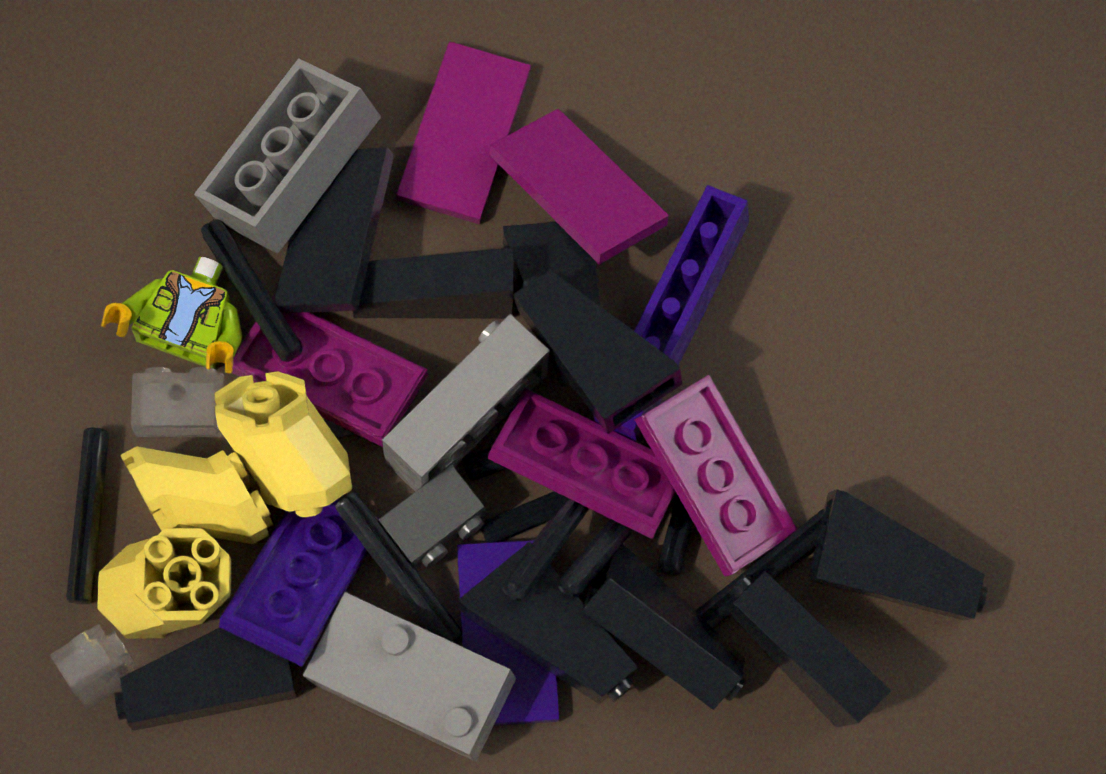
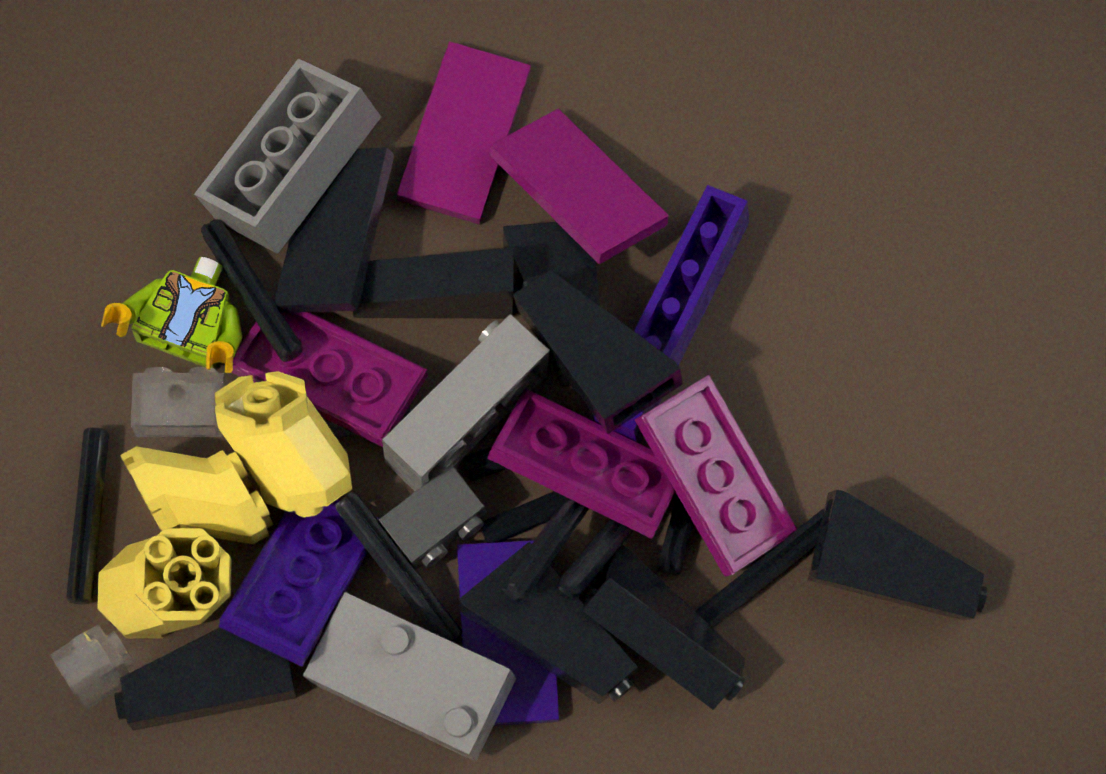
black slope [724,572,891,727] -> none

